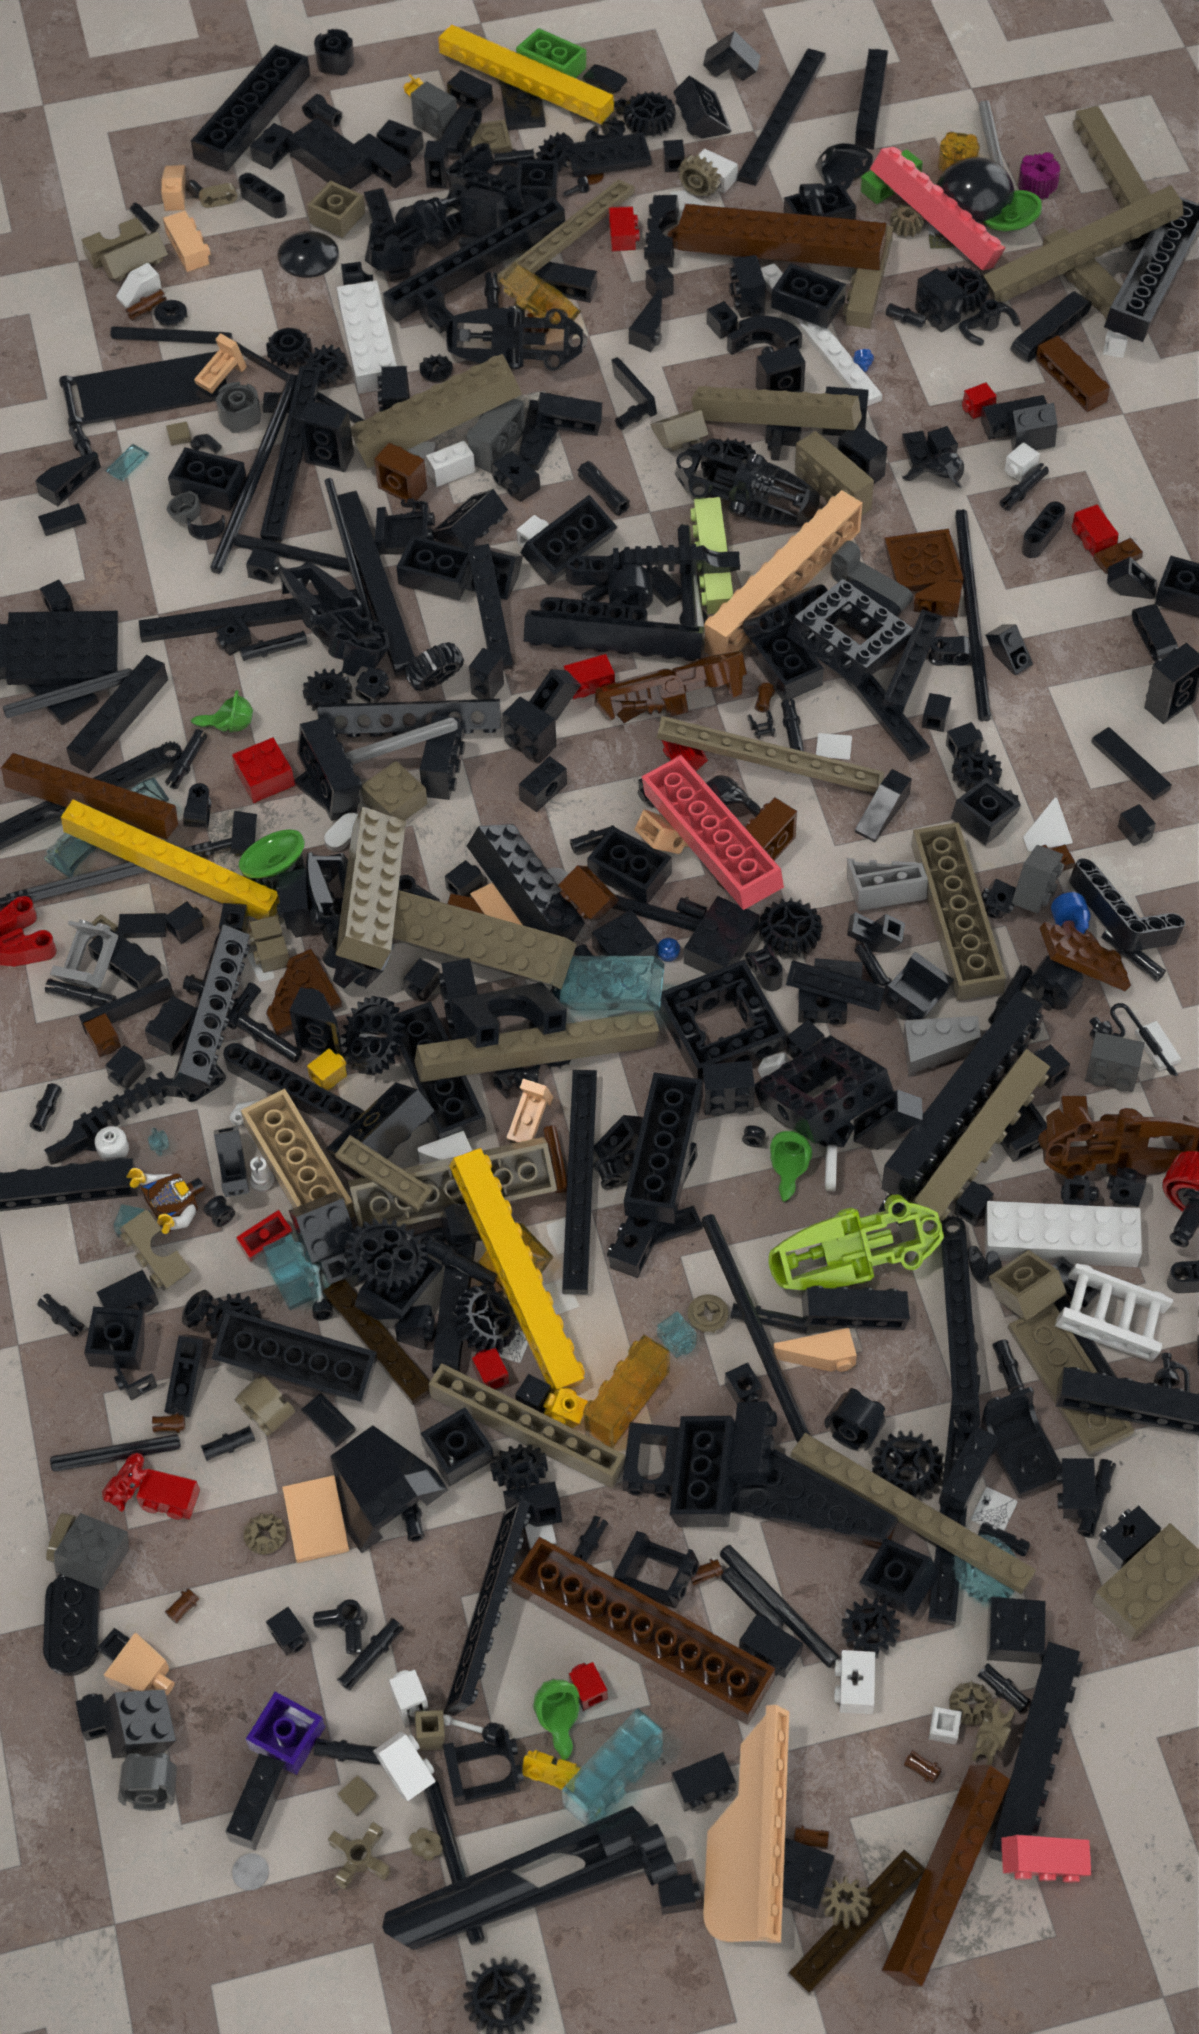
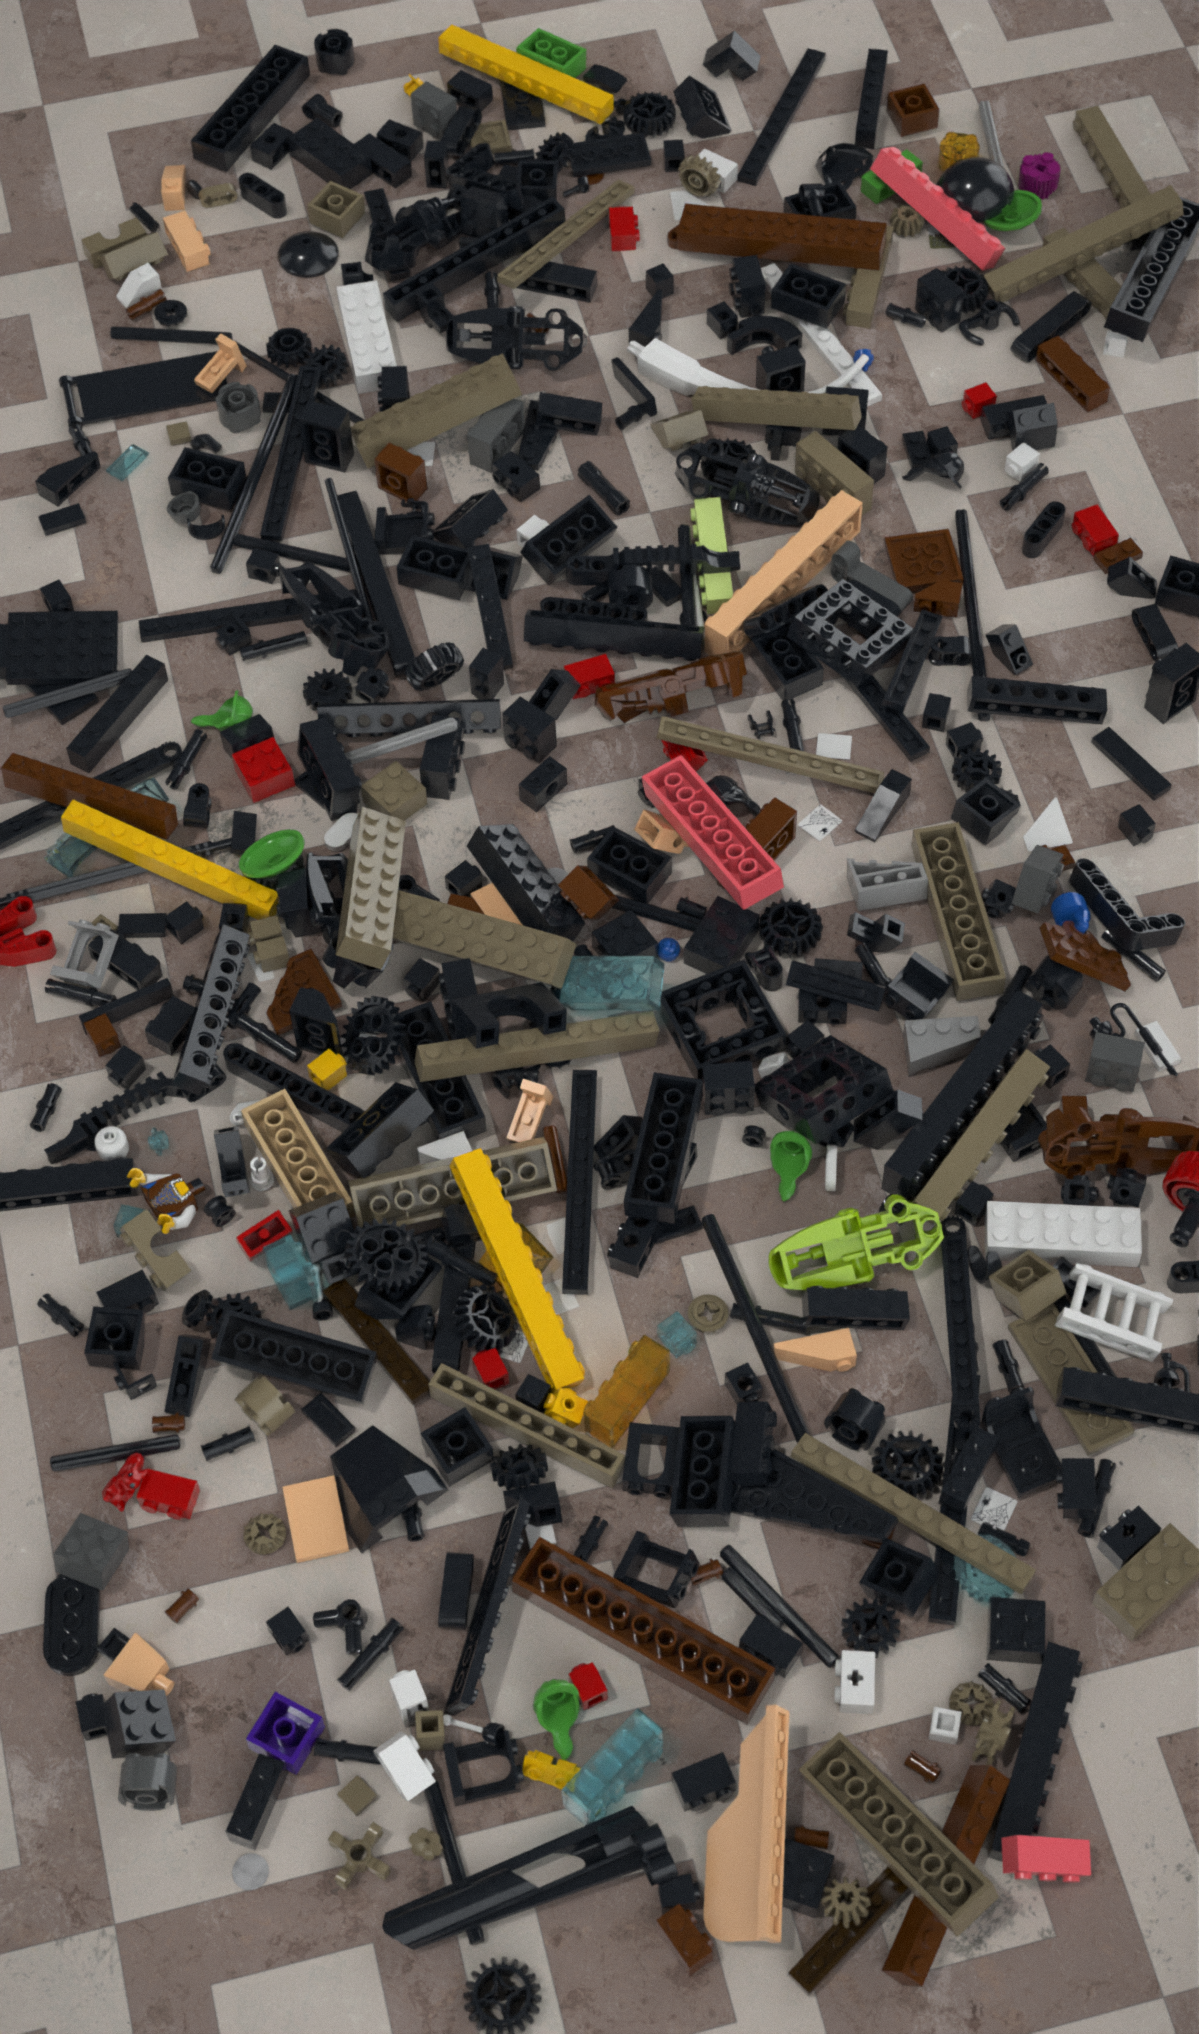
dark tan beam [46,1513,76,1562] -> none
dark tan tile [335,1135,433,1212] -> none
black gear [419,354,453,381] -> none
white brick [426,440,475,487] -> none
clear yellow brick [499,261,581,330] -> none
black arch [644,195,679,268] -> none
reddish brown pin [755,682,775,713] -> none
none -> black brick [220,714,275,758]
none -> black beam [438,1552,474,1630]
none -> white piece [627,338,869,396]
none -> reddish brown brick [656,1903,714,1977]
none -> white sticker [798,804,842,841]
none -> dark tan brick [799,1731,999,1937]
none -> reddish brown brick [886,83,940,137]
none -> black brick [967,676,1108,724]

